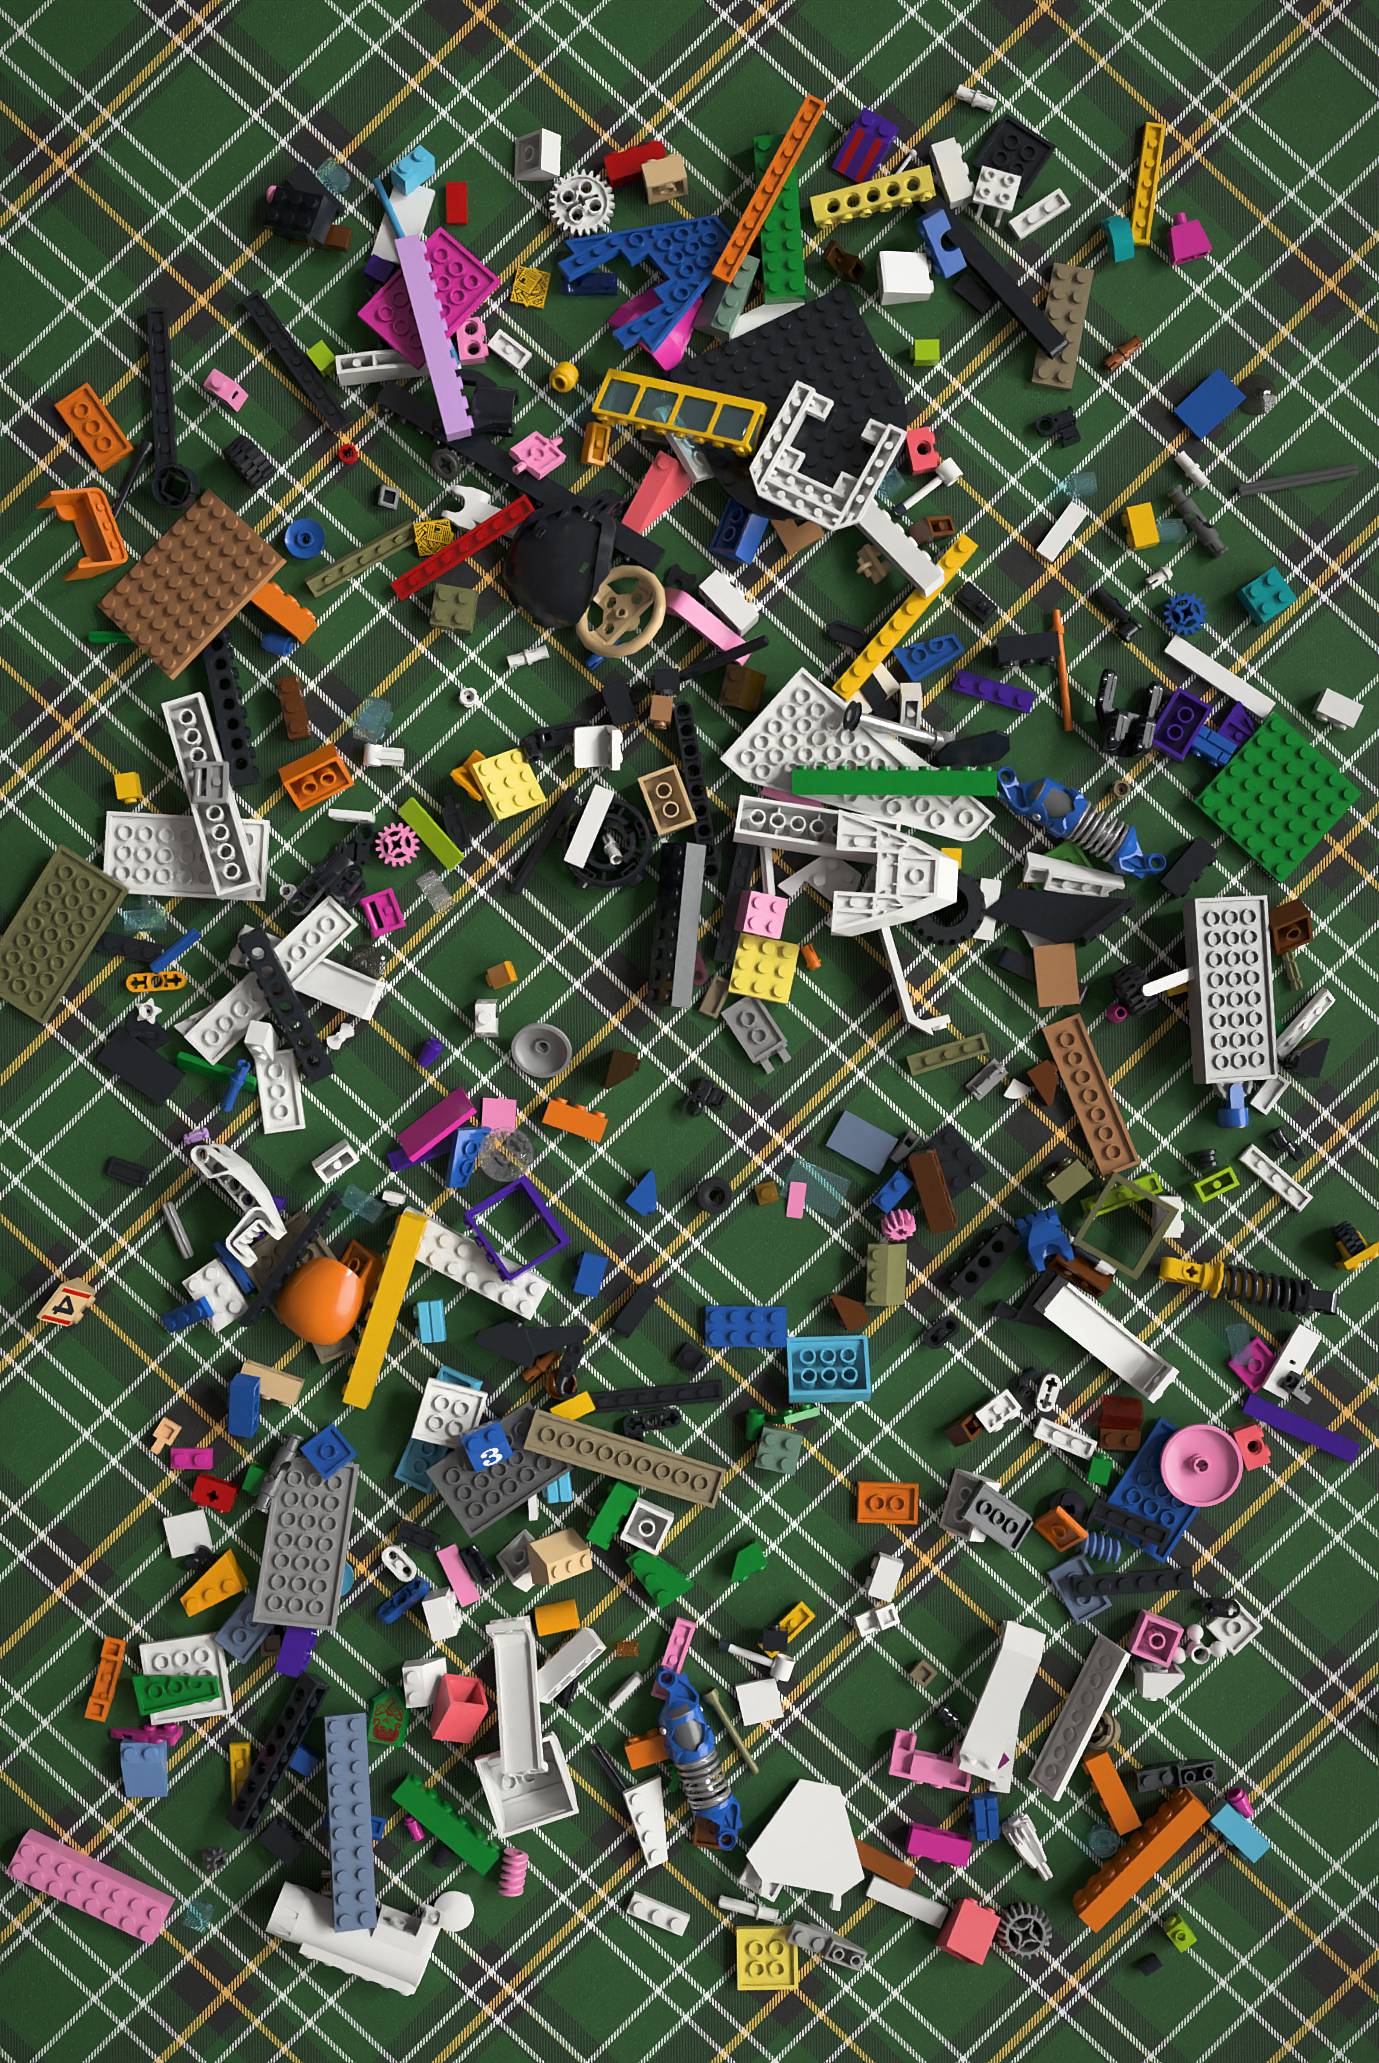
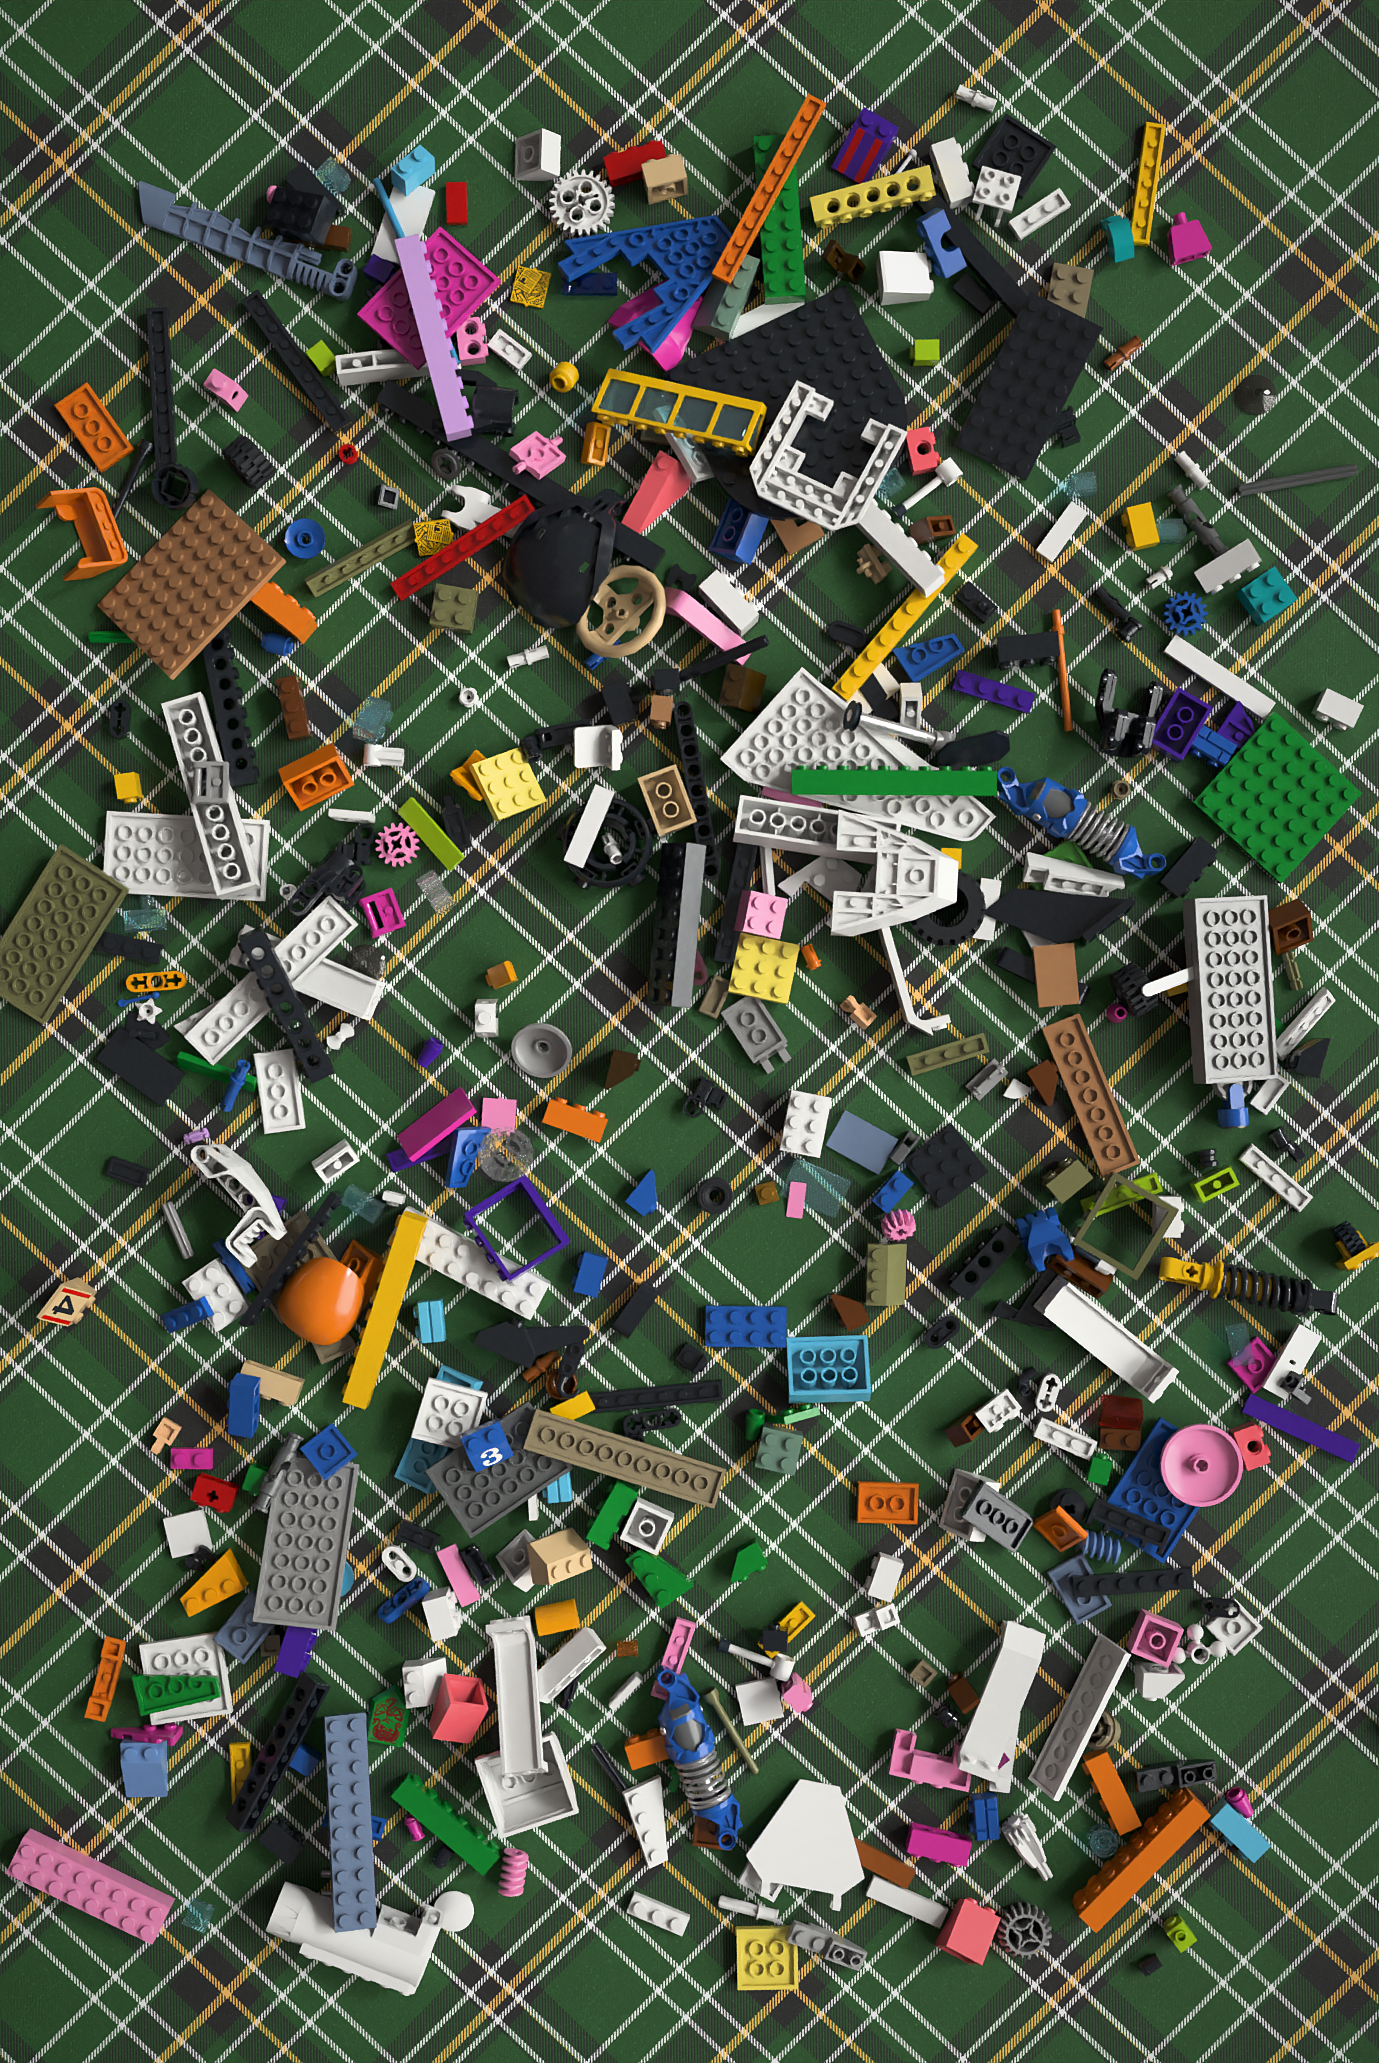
blue axle [149,928,201,974] -> none
dark grey gear [201,1845,227,1873] -> none
white brick [244,1020,279,1062] -> none
black axle [509,787,578,895] -> none
reddish brown brick [907,1147,958,1234] -> none
blue tile [1173,368,1246,441] -> none
none -> black beam [109,700,131,739]
none -> blue hinge [118,991,159,1007]
none -> sand blue piece [139,181,359,302]
none -> white brick [779,1090,832,1158]
none -> bright pink brick [781,1672,813,1713]
none -> light nougat plate [840,995,877,1030]
none -> reddish brown slope [945,1671,980,1715]
none -> black plate [954,291,1103,480]
none -> white wedge [1194,539,1262,594]

